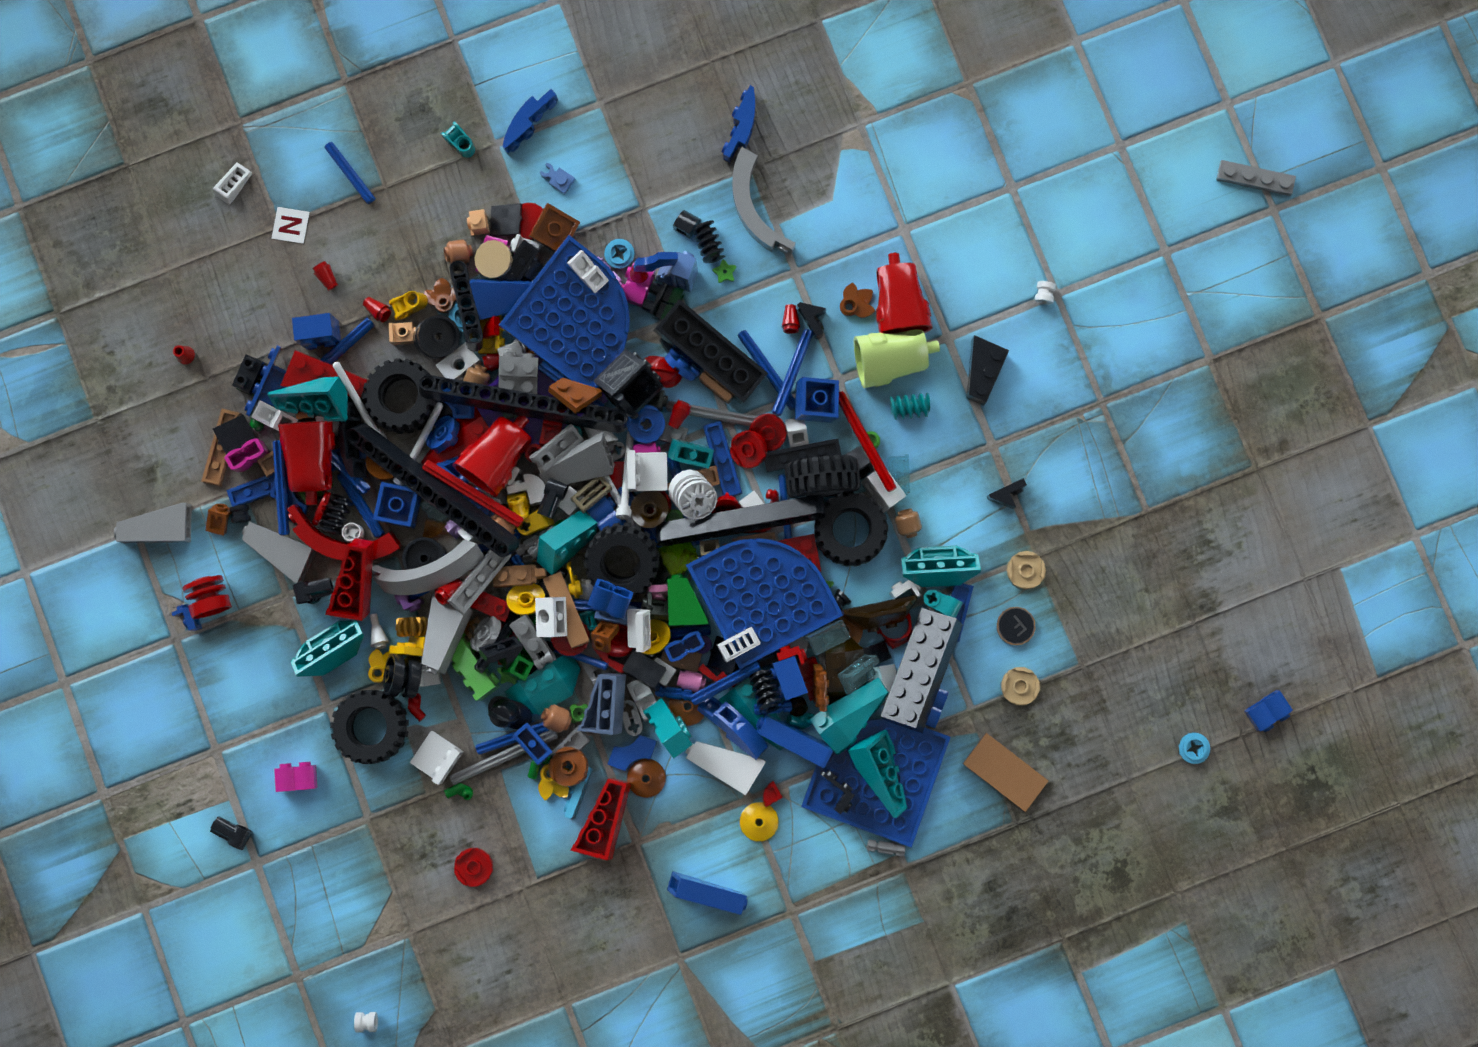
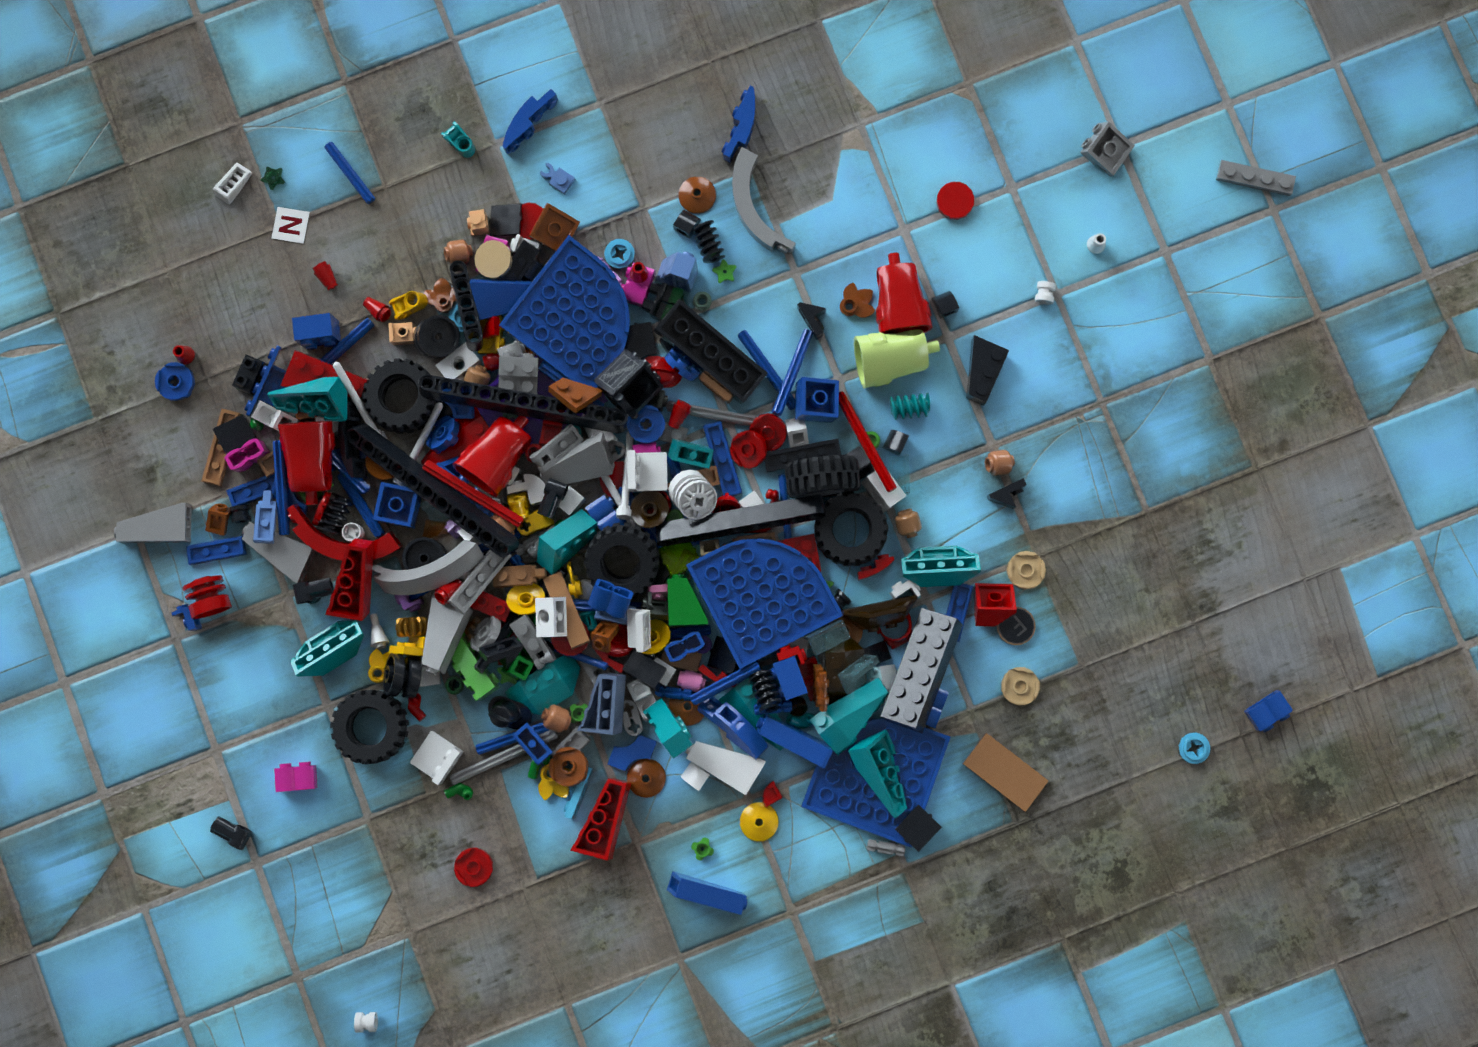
white slope [567,250,609,293] -> none
dark tan tile [570,477,612,514] -> none
blue tile [633,252,678,272] -> none
white slope [717,627,761,662] -> none
red cone [781,304,800,334] -> none
black bracket [820,770,855,815] -> none
teal piece [923,589,963,618] -> none
none -> blue plate [155,362,195,401]
none -> blue tile [186,536,247,565]
none -> medium blue hinge [253,491,277,544]
none -> clear green plate [261,167,285,190]
none -> dark green cone [445,675,464,695]
none -> black piece [624,322,657,359]
none -> dark orange dish [679,177,716,214]
none -> white brick [681,762,710,791]
none -> bright green plate [691,837,714,860]
none -> sand green plate [693,292,712,311]
none -> red slope [857,554,894,581]
none -> black brick [882,430,909,456]
none -> black piece [895,804,942,852]
none -> black brick [932,291,959,319]
none -> red tile [936,182,974,220]
none -> red slope [974,583,1017,627]
none -> nougat head [985,450,1015,476]
none -> light grey plate [1080,121,1135,176]
none -> white cone [1087,233,1106,254]

